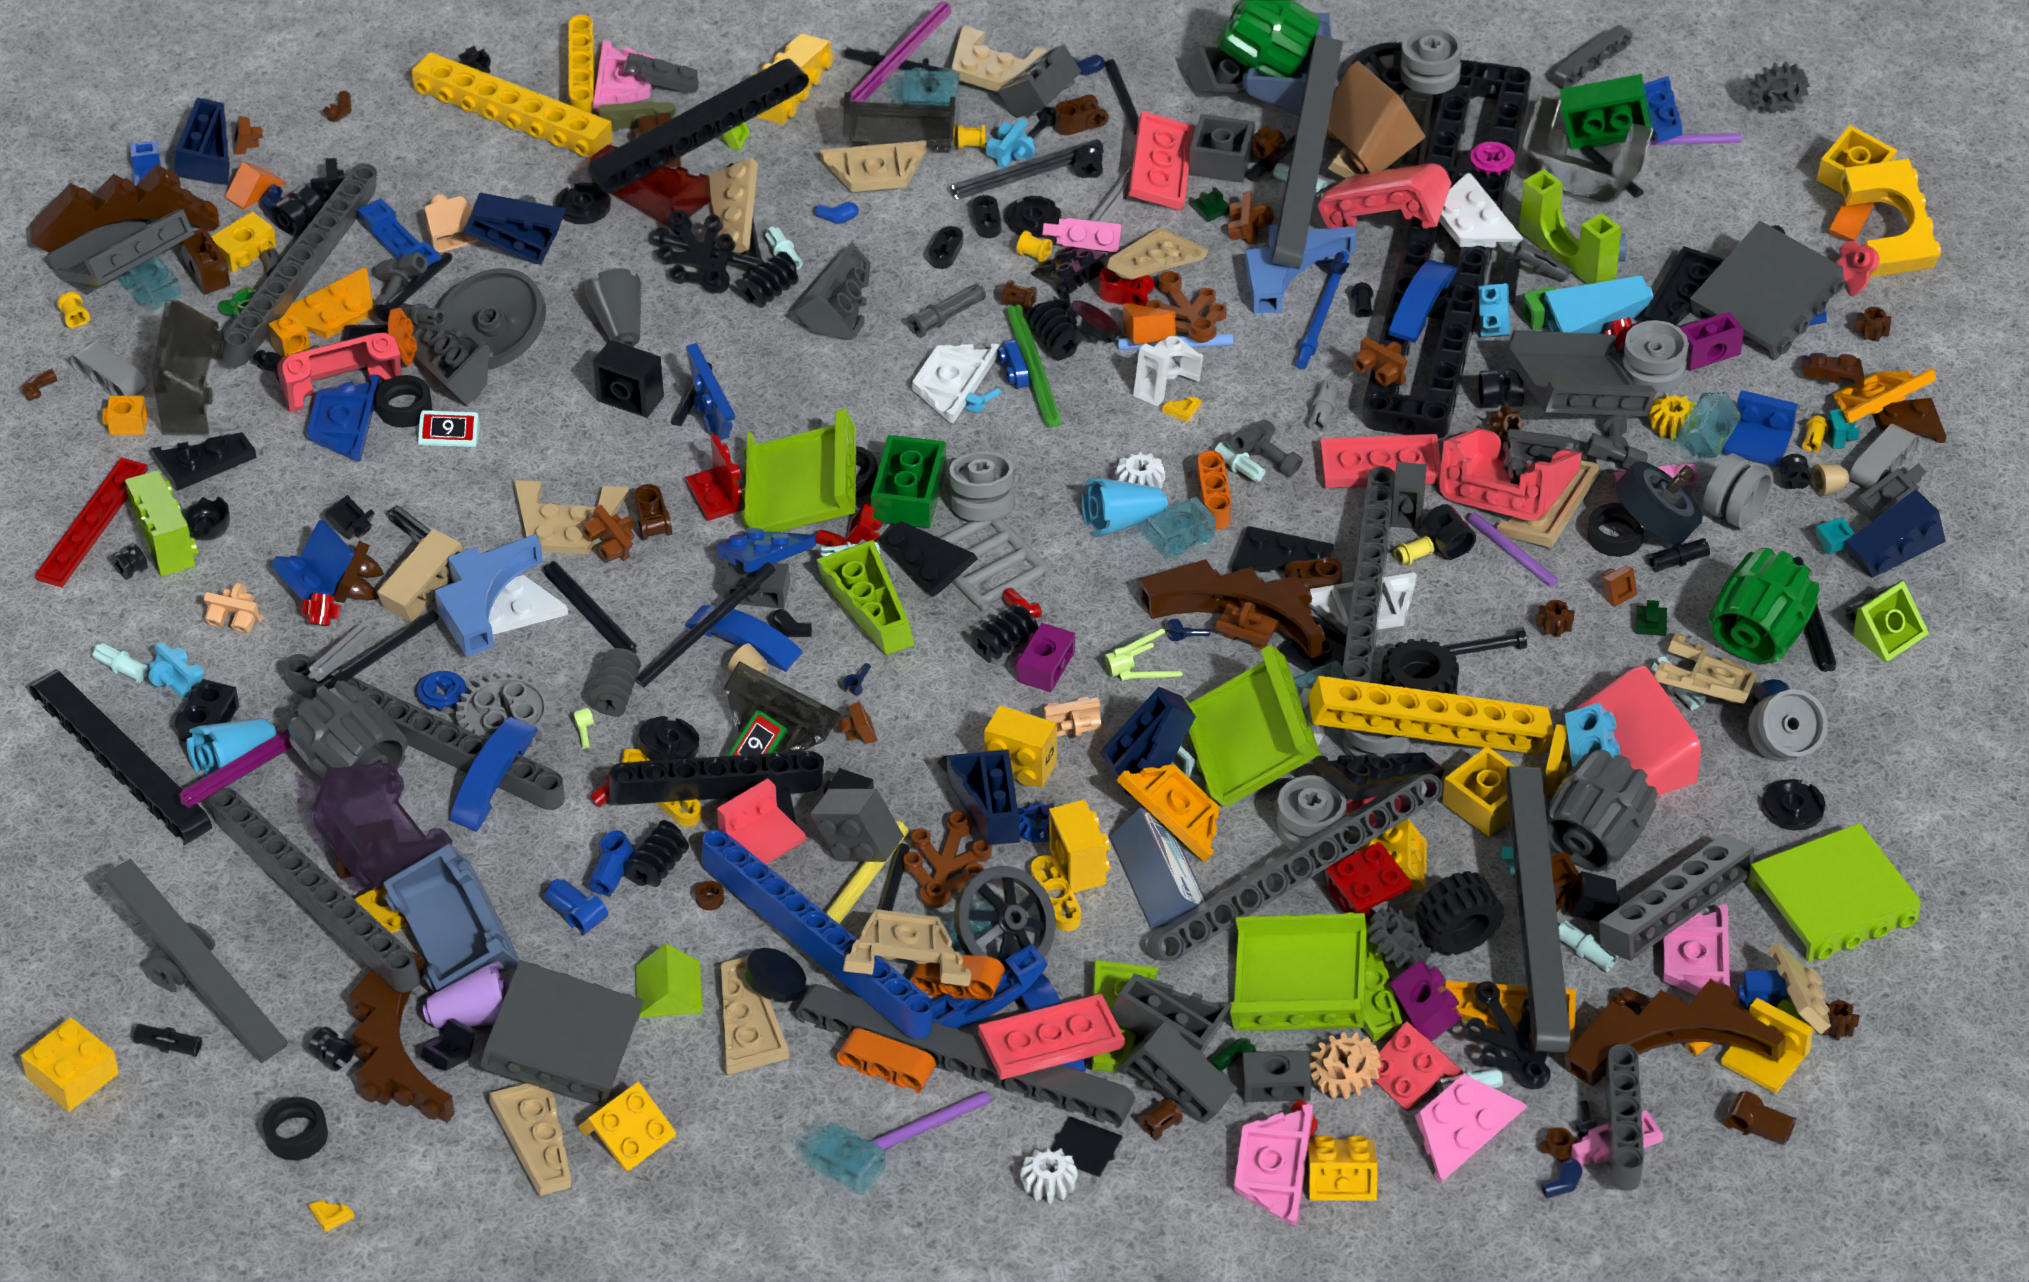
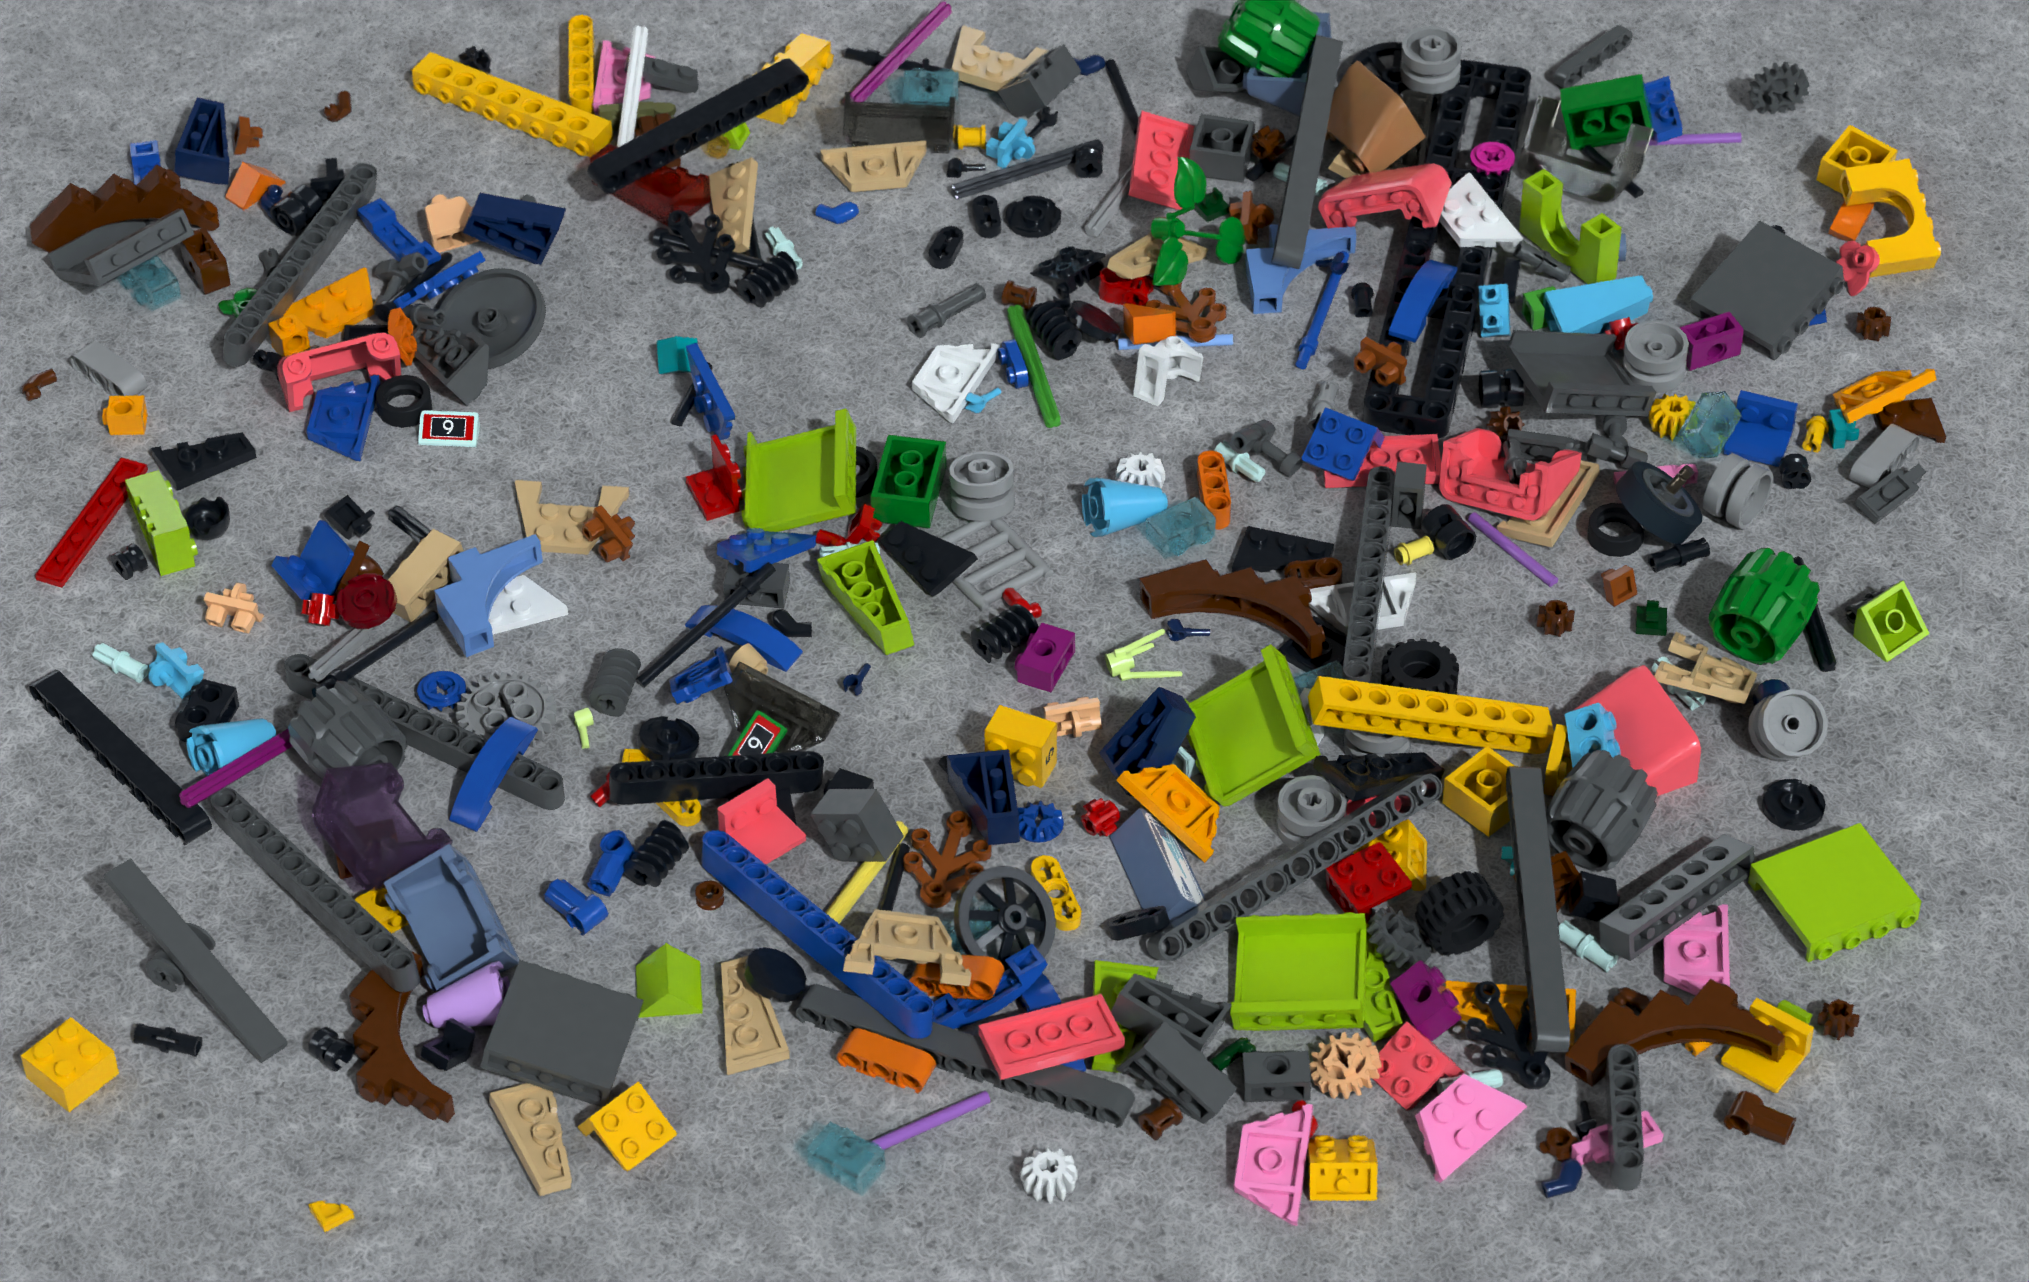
yellow bush [57,291,90,328] -> none
clear smoke windscreen [152,300,224,435] -> none
yellow brick [211,211,277,273] -> none
black tyre [262,1097,328,1161] -> none
black axle [544,561,637,654] -> none
black tile [555,182,611,225] -> none
dark grey cone [585,269,641,347] -> none
black brick [593,340,664,418] -> none
reddish brown piece [635,484,672,541] -> none
dark grey wedge [794,242,871,340] -> none
dark orange tile [839,701,878,744] -> none
yellow bush [1016,230,1053,263] -> none
bright pink hinge [1042,218,1123,253] -> none
yellow brick [1049,799,1110,893] -> none
black piece [1050,1116,1123,1178] -> none
reddish brown piece [1054,94,1109,136] -> none
yellow tile [1162,397,1202,422] -> none
dark orange hips [1216,602,1278,649] -> none
black bar [1440,627,1527,656] -> none
black wing [1642,246,1725,326] -> none
blue brick [1737,970,1788,1010] -> none
tan wing [1767,942,1831,1034] -> none
reddish brown wing [1802,353,1865,388] -> none
tan hat [1811,464,1849,497] -> none
teal tile [1815,517,1855,555] -> none
dark blue wedge [1846,489,1946,578] -> none
none -> dark red tile [336,573,398,629]
none -> blue wing [393,251,486,309]
none -> white axle [617,25,648,148]
none -> teal panel [657,336,698,374]
none -> blue wing [669,646,733,704]
none -> clear yellow hinge [707,135,730,159]
none -> black hand [947,158,986,178]
none -> red gear [1081,798,1120,837]
none -> black beam [1108,906,1170,940]
none -> green plant [1151,157,1245,286]
none -> blue bracket [1302,407,1385,481]

